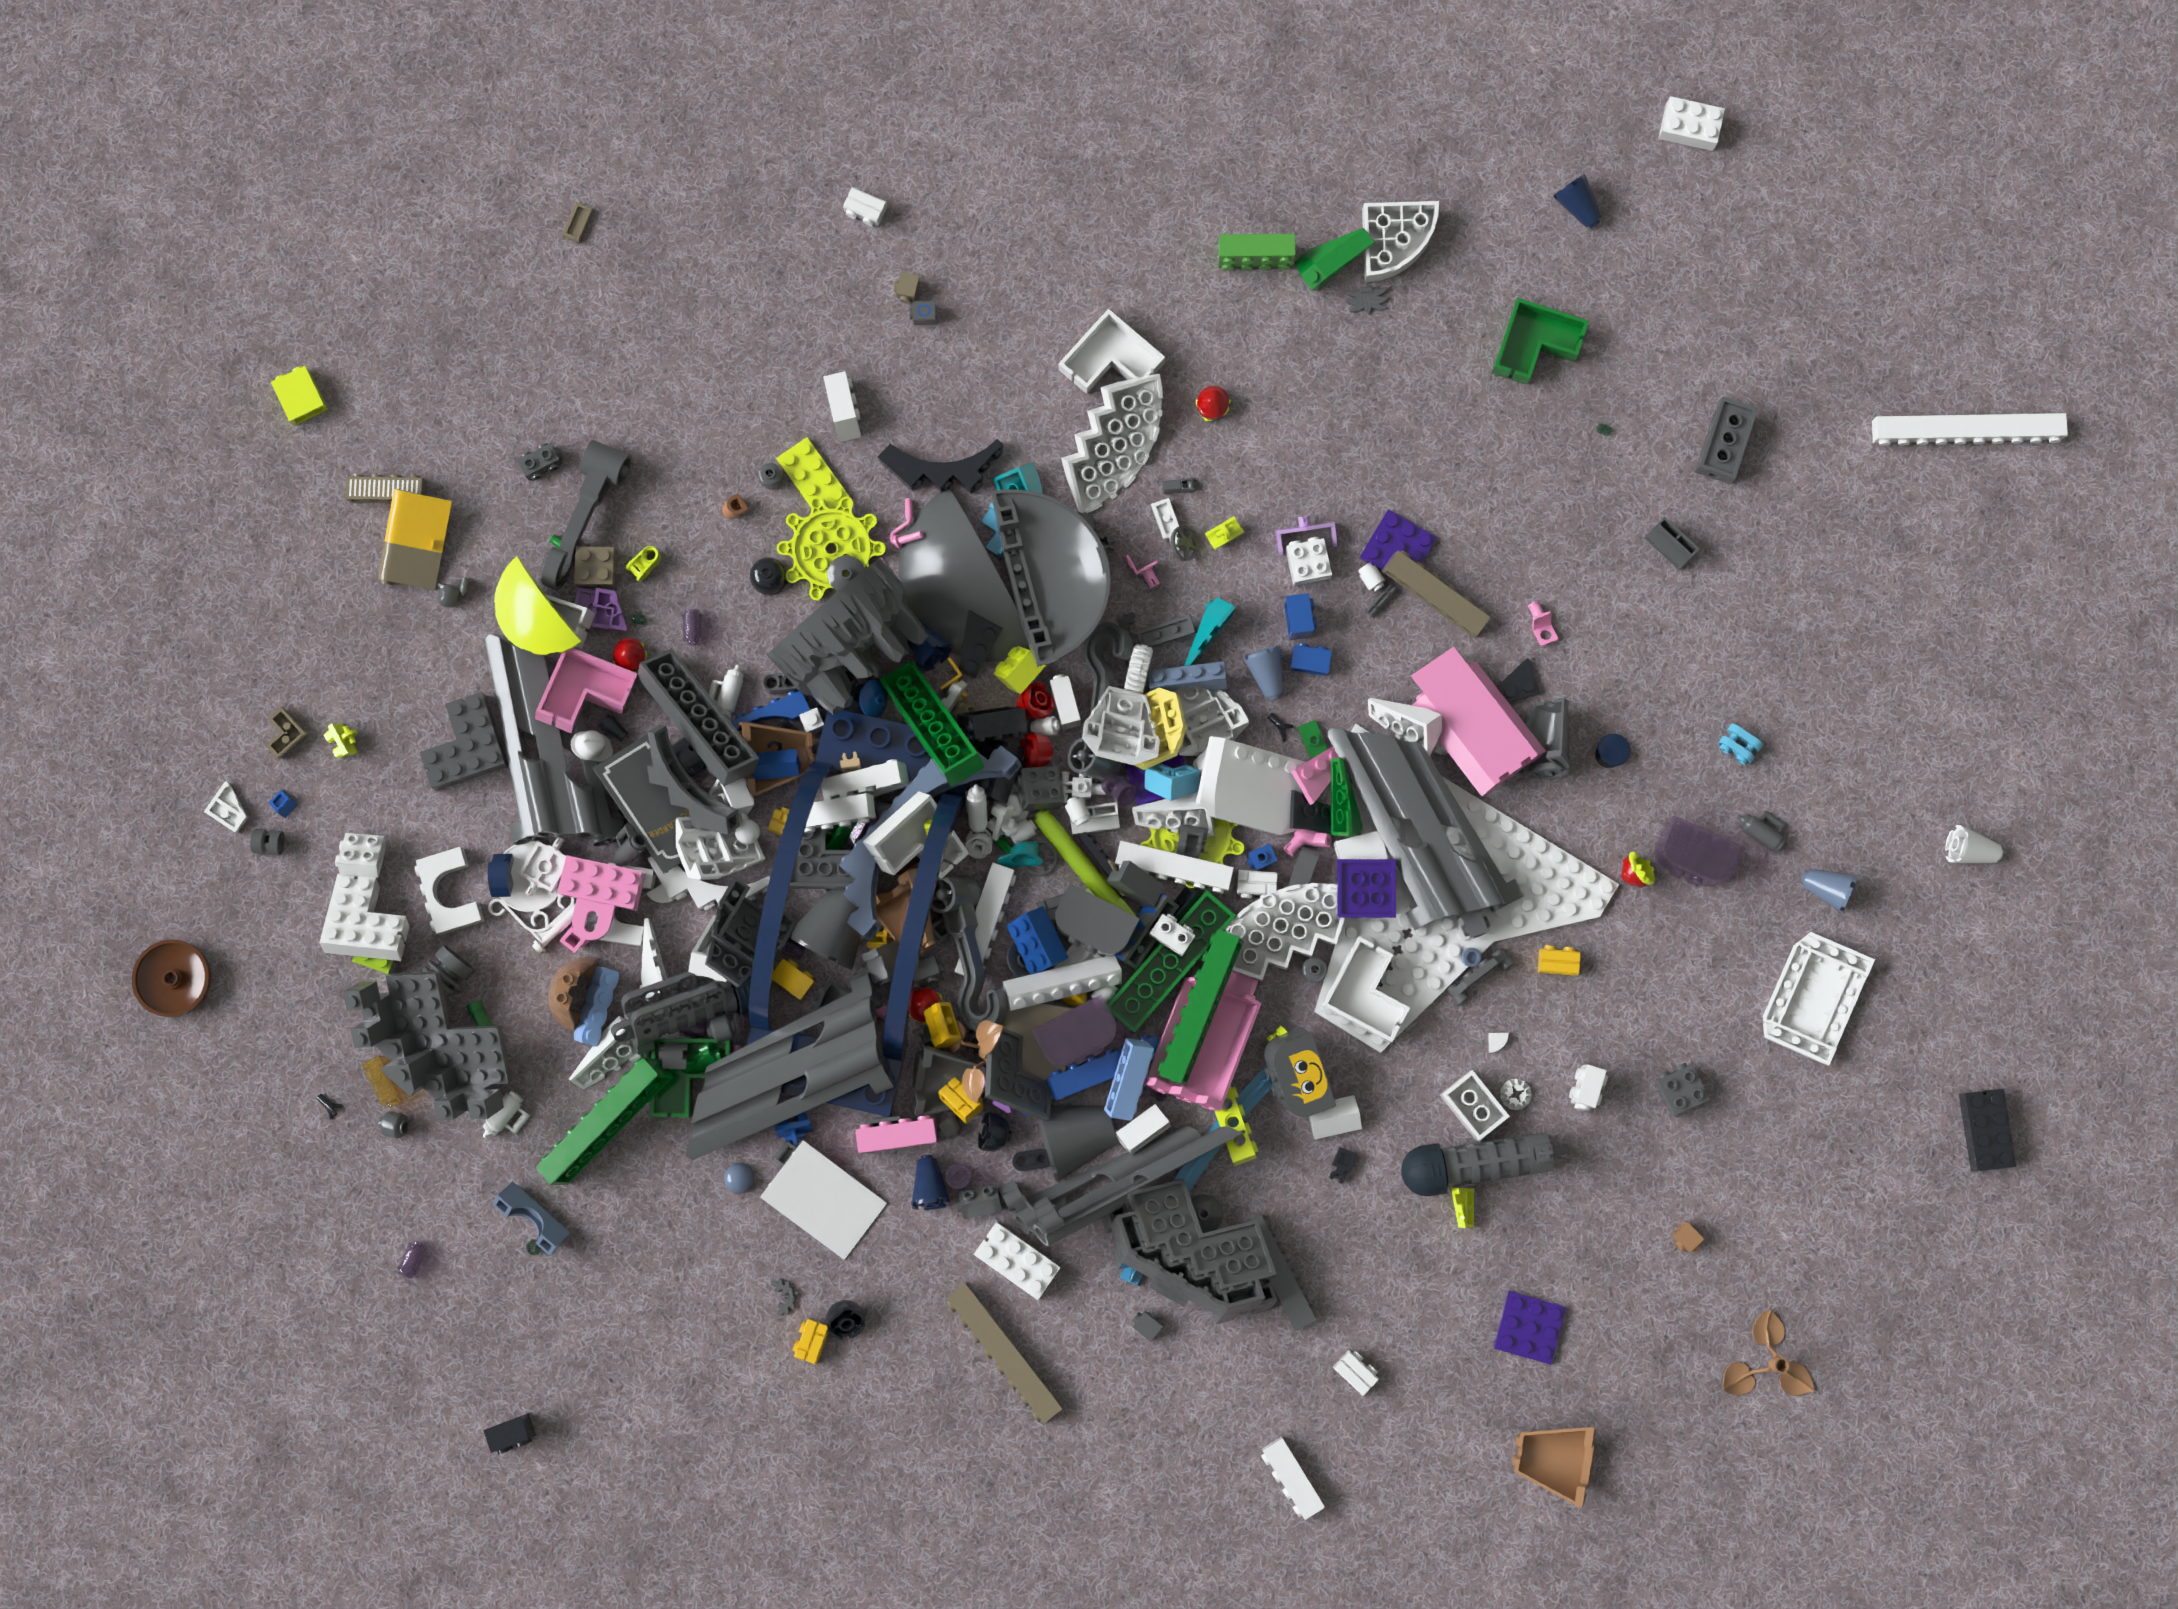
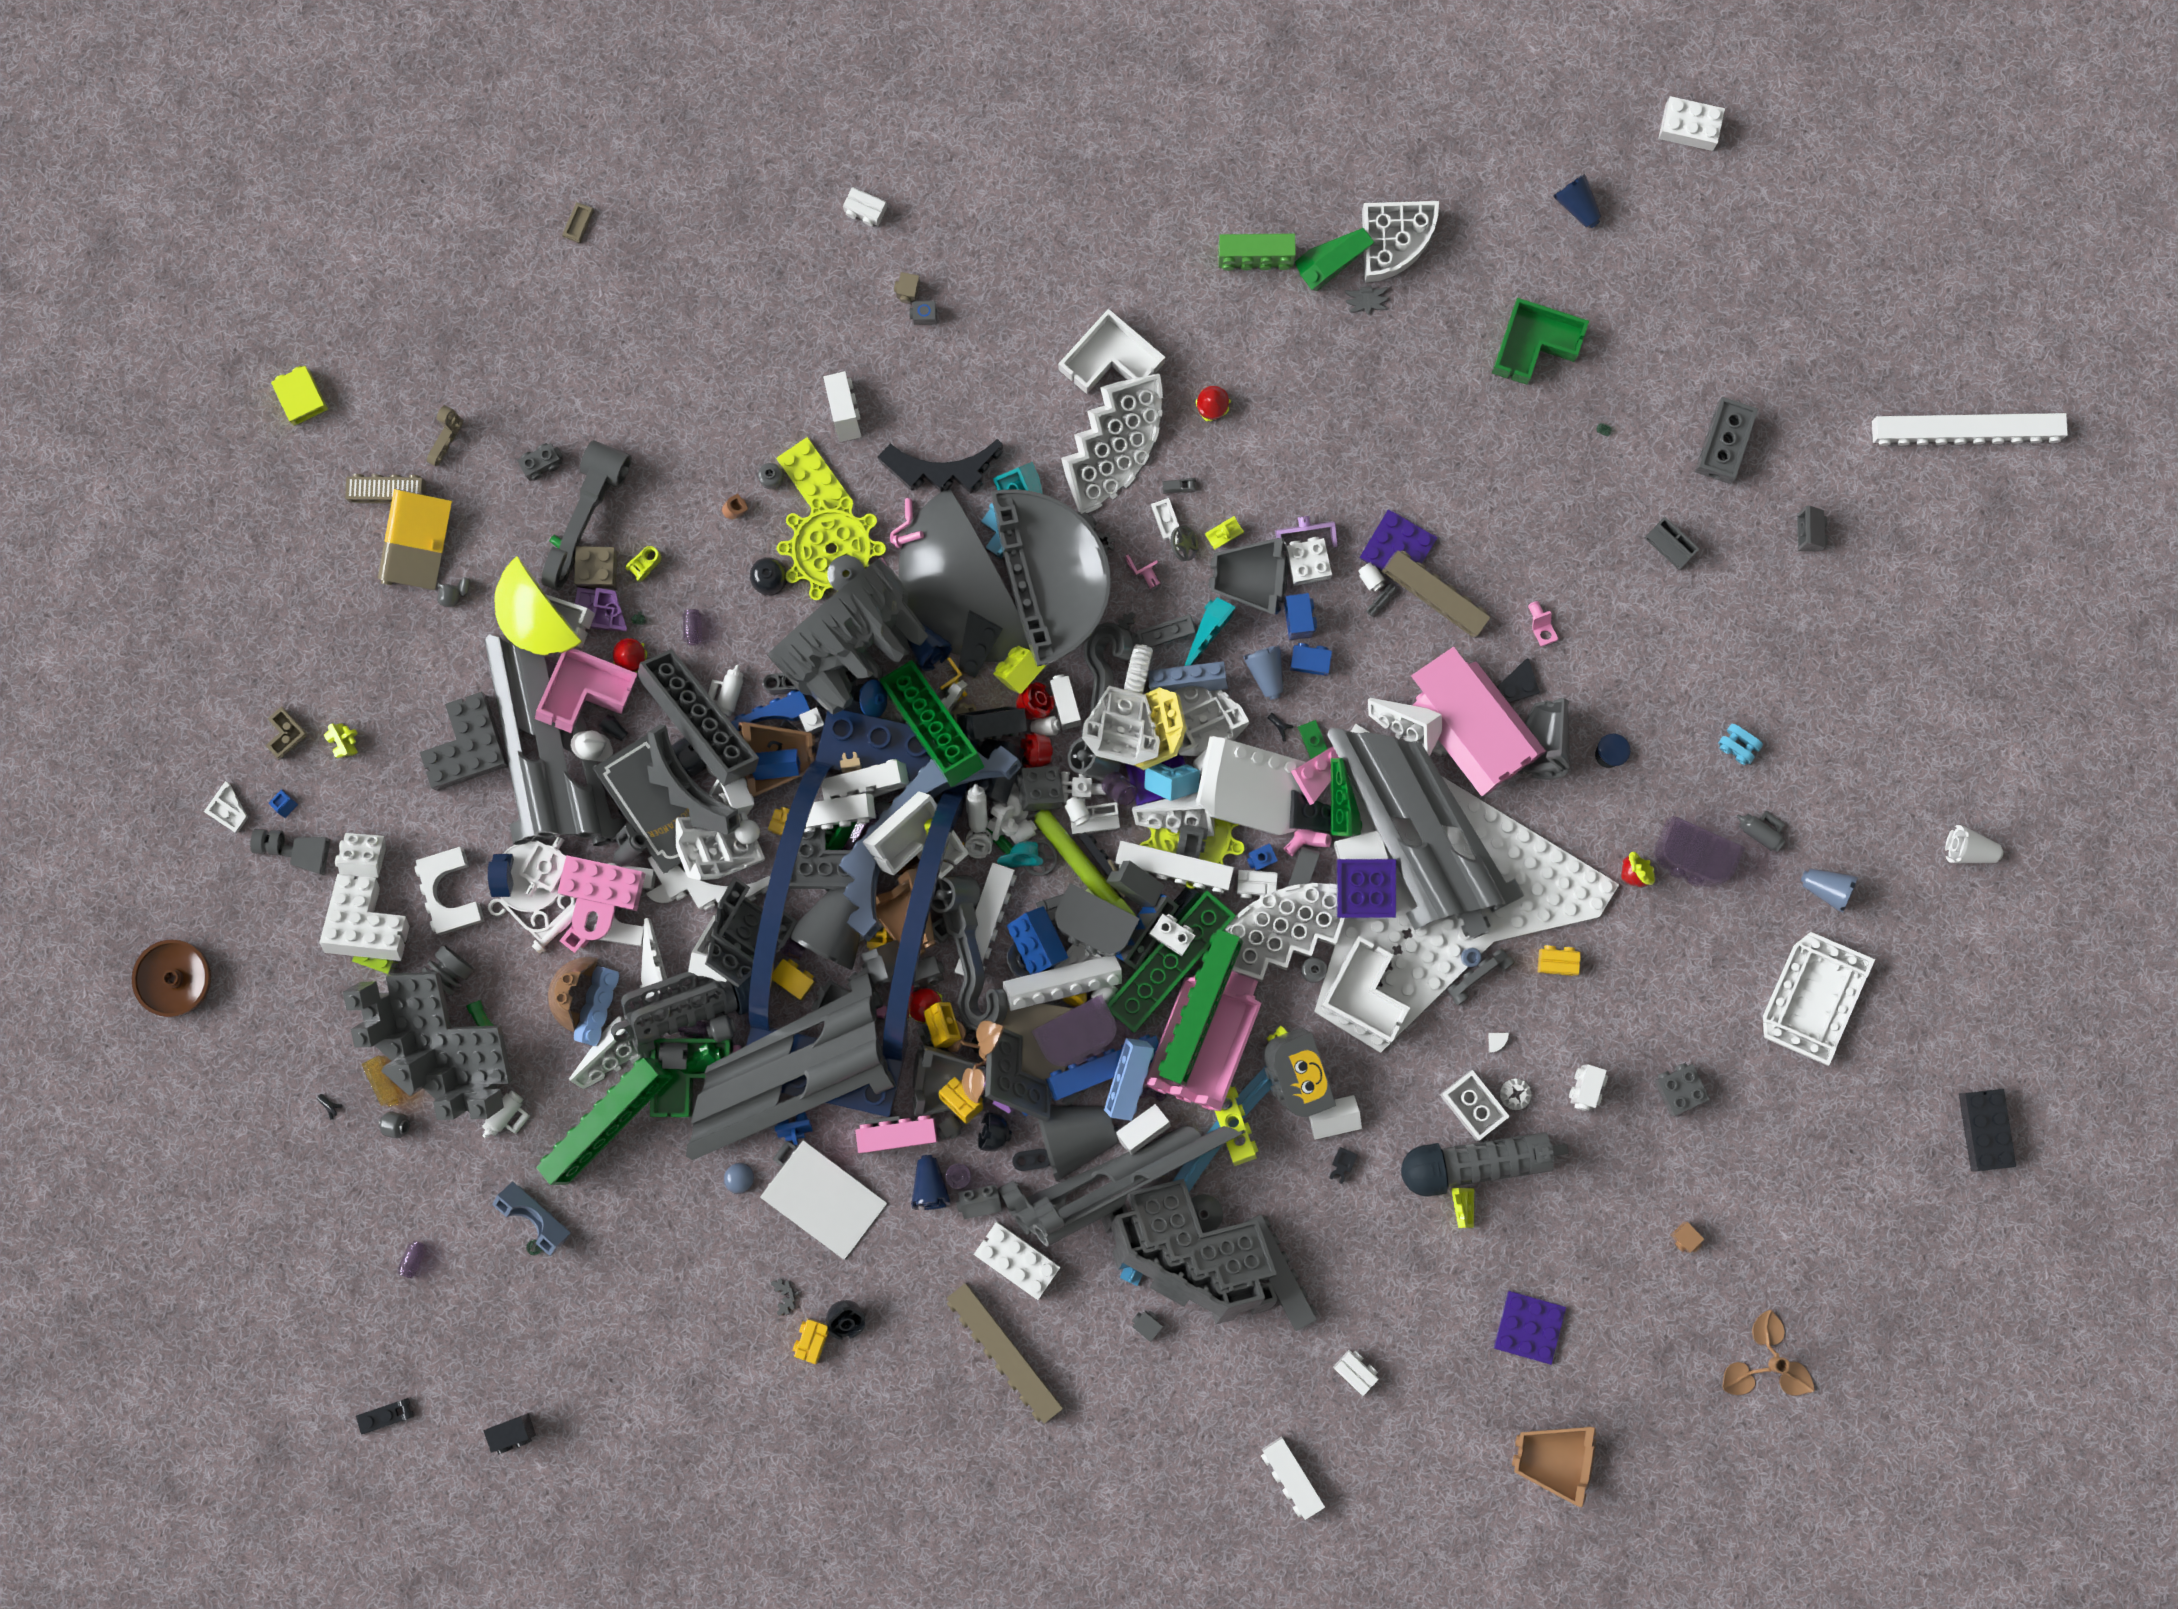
none -> dark grey torso [282,837,331,875]
none -> black plate [356,1398,414,1435]
none -> dark tan beam [427,405,463,467]
none -> dark grey cone [1209,538,1288,614]
none -> dark grey slope [1797,506,1828,551]

